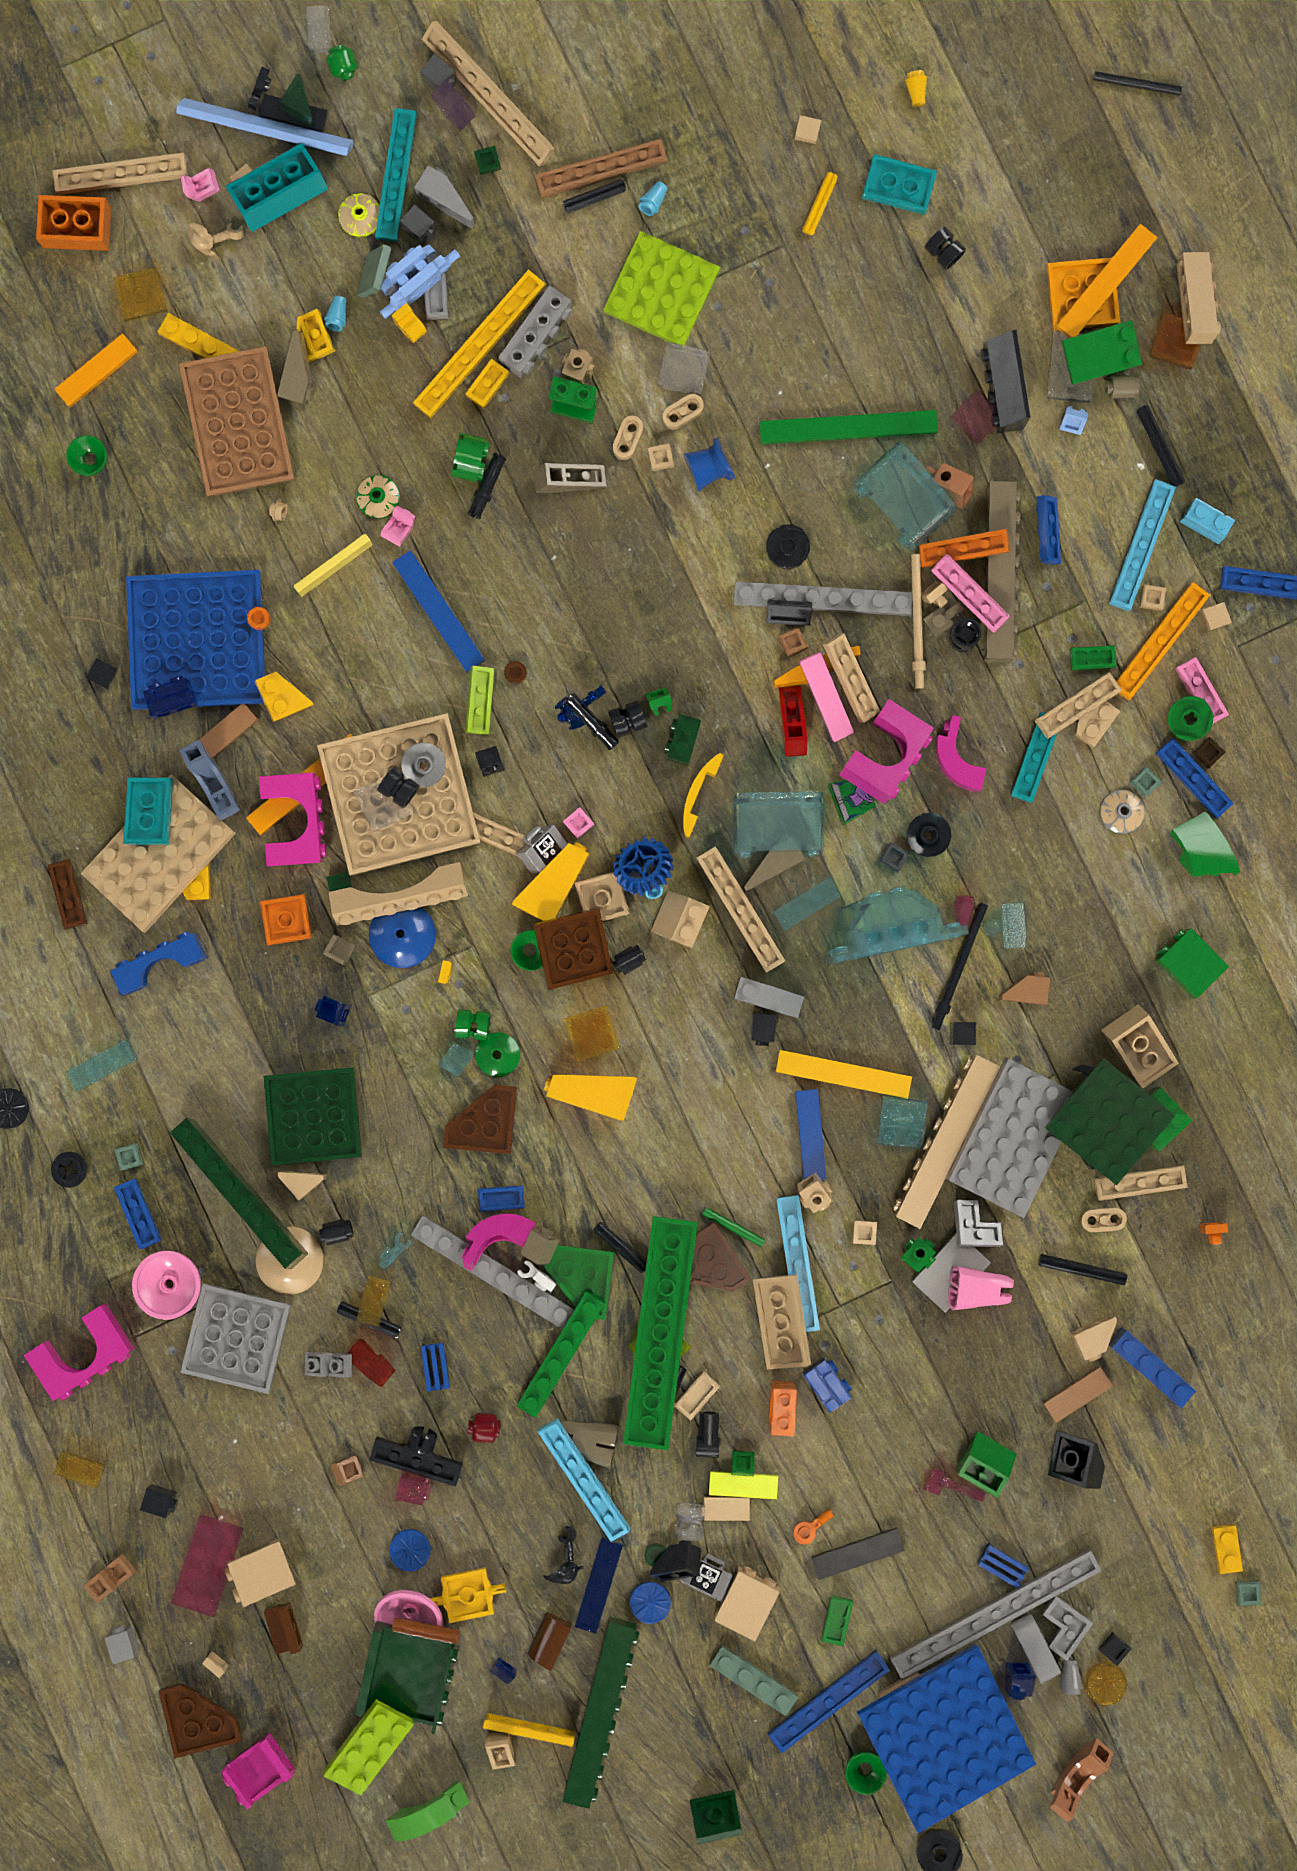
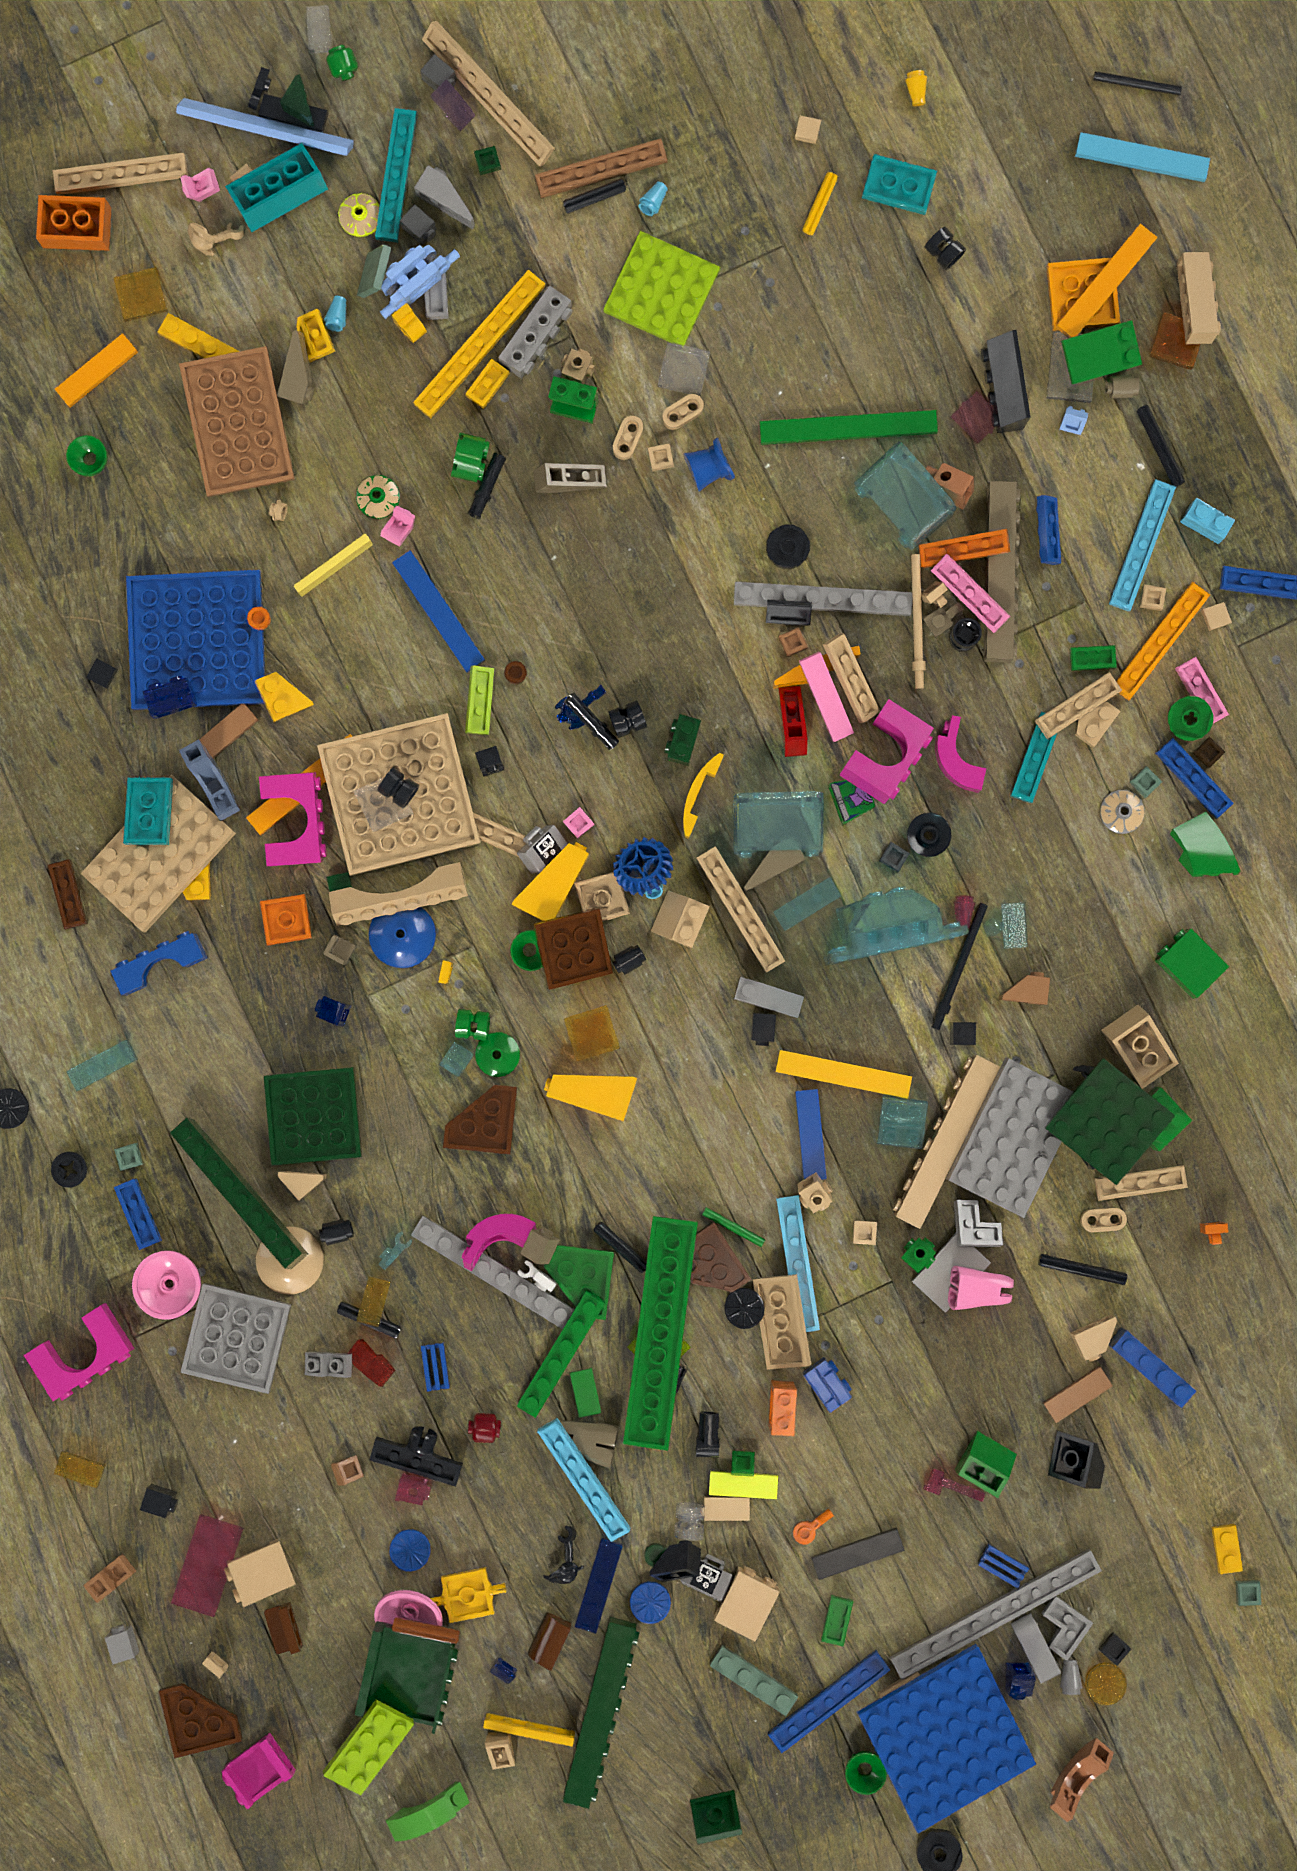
light grey dish [401,743,446,787] -> none
blue tile [478,1185,525,1212] -> none
green tile [645,687,672,716] -> none
tan tile [674,1371,720,1421] -> none
none -> green tile [570,1367,601,1418]
none -> black wheel [724,1288,764,1329]
none -> medium azure tile [1075,132,1210,182]

